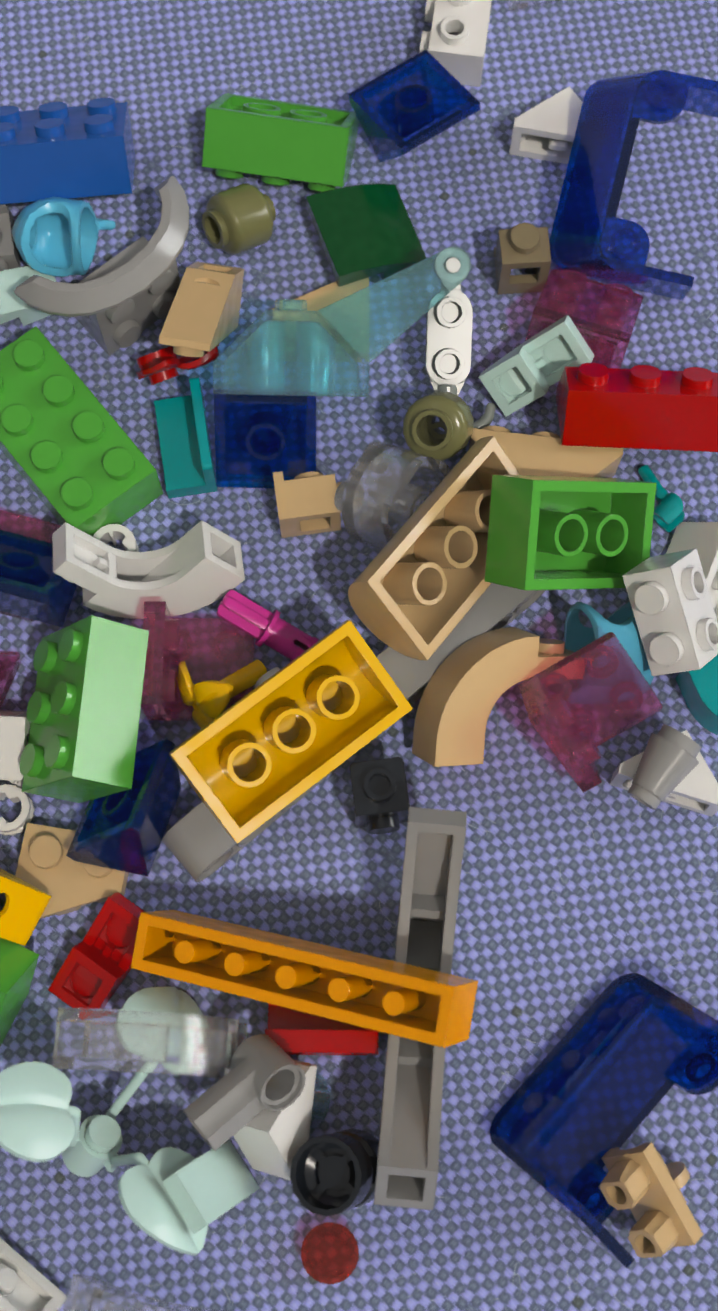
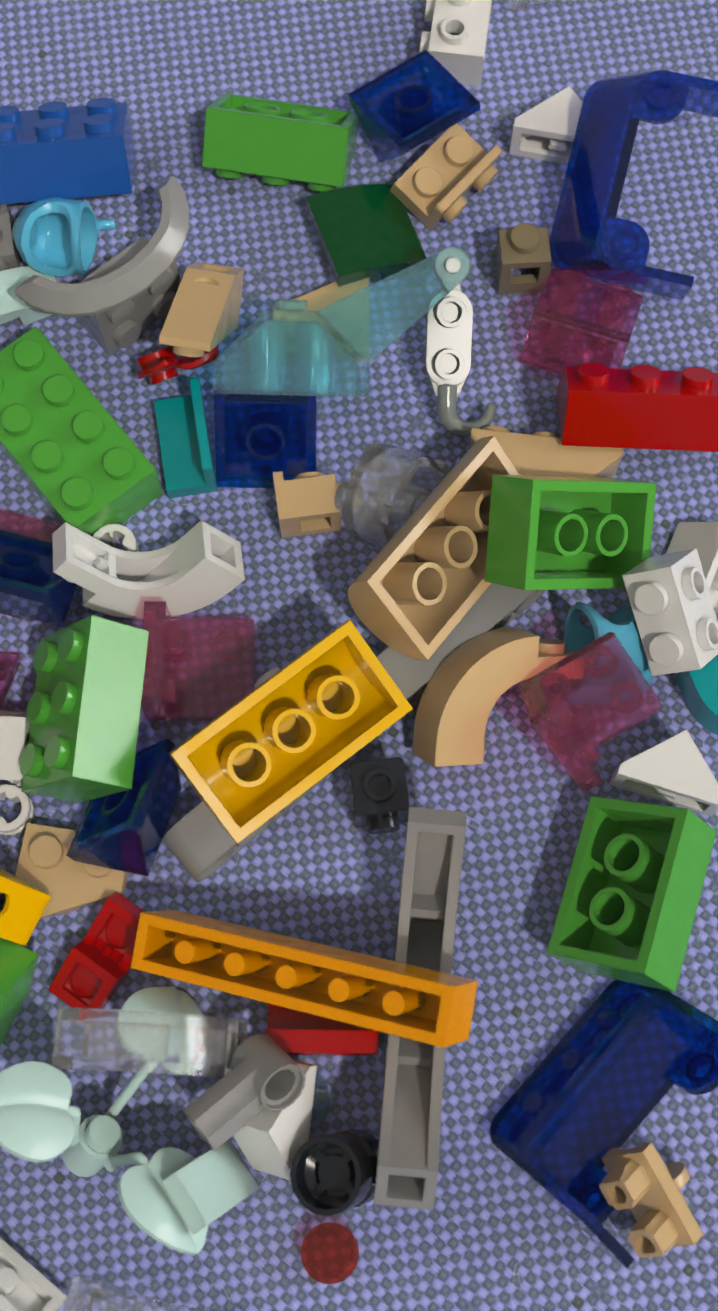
yellow plant [178,659,267,729] -> none
olive head [202,183,276,255] -> none
dark pink axle [216,590,319,661] -> none
olive head [403,391,474,461] -> none
light aqua slope [479,315,595,417] -> none
light grey cone [627,725,701,810] -> none
teal hand [638,465,685,533] -> none
none -> tan bracket [390,121,503,231]
none -> bright green brick [547,796,717,992]

